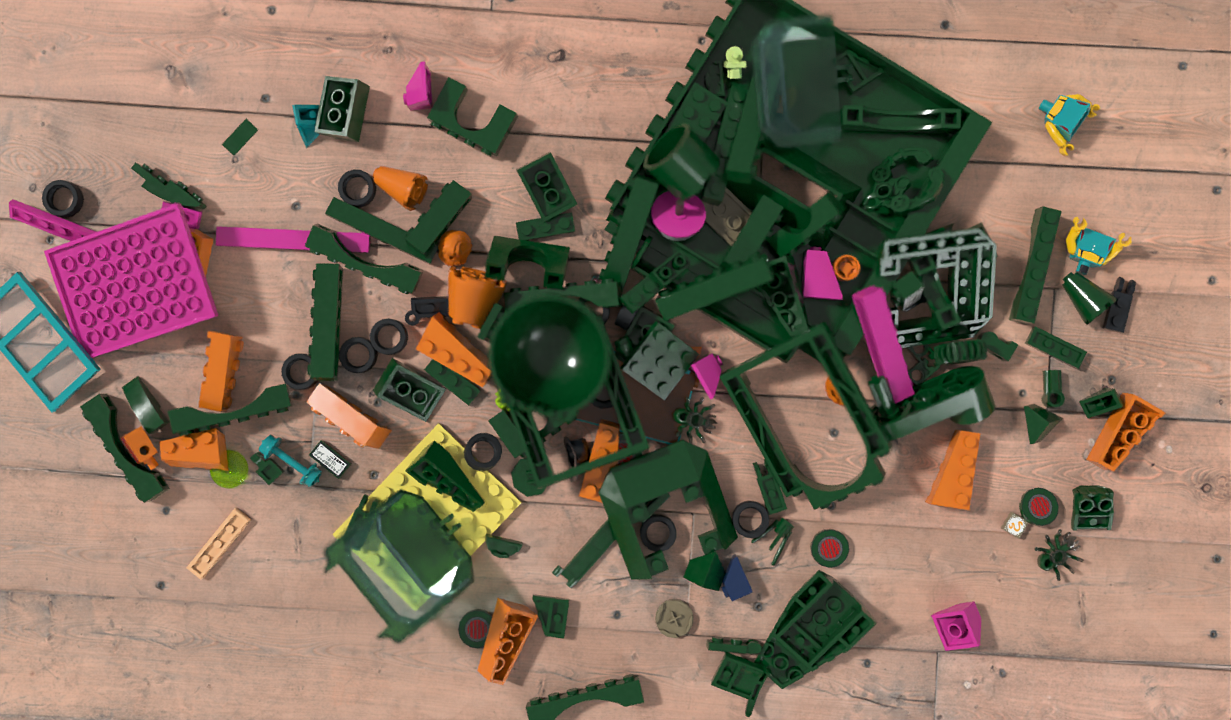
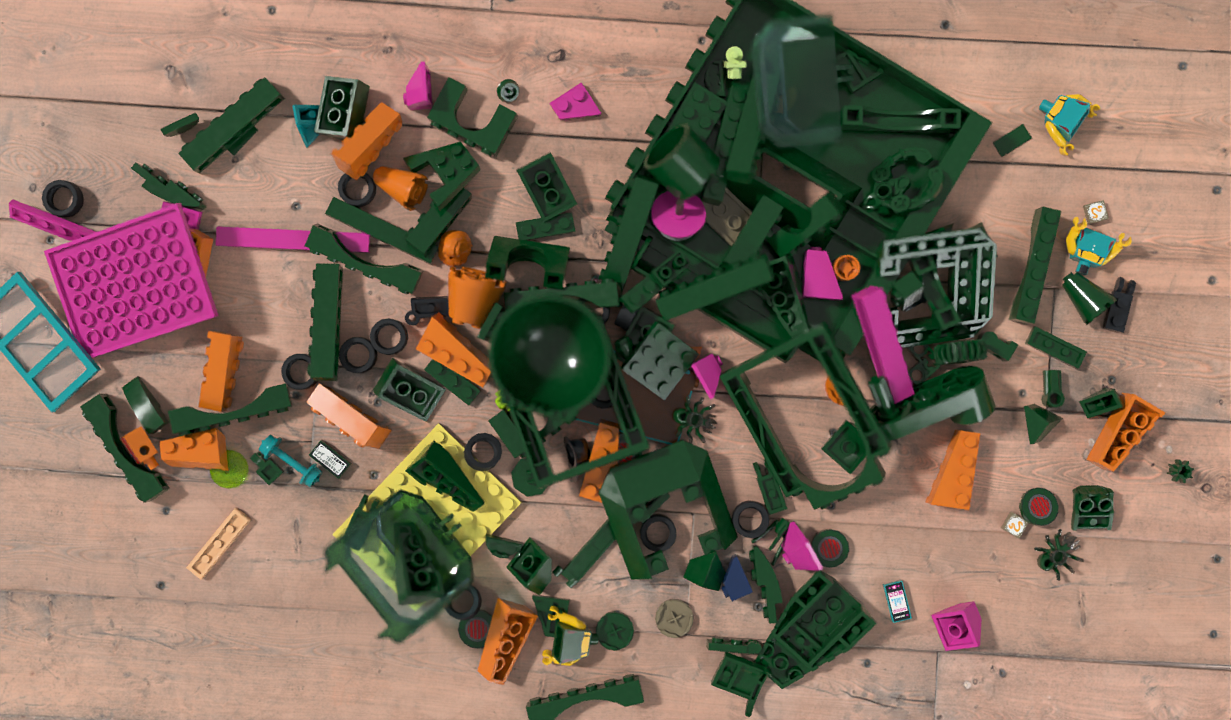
none -> dark green tile [160,113,199,137]
none -> dark green brick [178,77,285,174]
none -> orange wedge [331,102,403,180]
none -> dark green wedge [394,522,444,605]
none -> dark green wing [403,141,481,211]
none -> black tyre [443,582,482,620]
none -> hat [497,79,519,103]
none -> dark green slope [506,537,552,596]
none -> torso [542,606,599,666]
none -> dark pink wing [549,83,601,121]
none -> dark green tile [596,611,634,651]
none -> dark green slope [749,544,783,624]
none -> dark pink slope [781,521,823,571]
none -> dark green plate [820,420,866,474]
none -> tile [883,580,912,623]
none -> dark green sticker [993,124,1032,157]
none -> tile [1083,200,1109,224]
none -> dark green gear [1167,459,1194,483]

